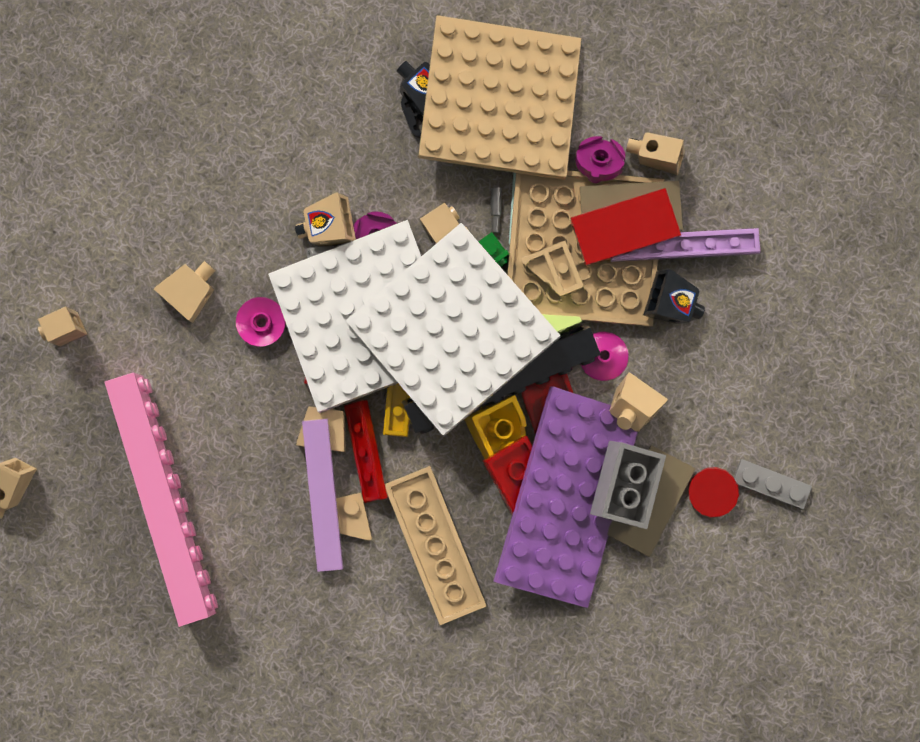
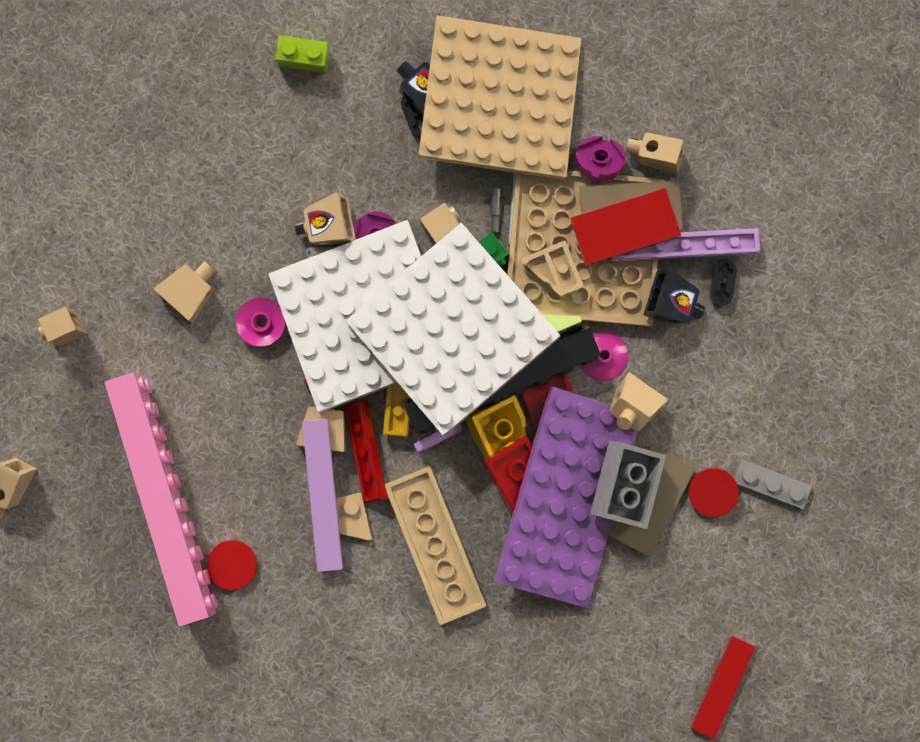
none -> red tile [207,540,258,590]
none -> lime brick [275,35,330,73]
none -> lavender tile [414,423,462,453]
none -> red tile [690,635,755,739]
none -> black beam [709,259,737,307]

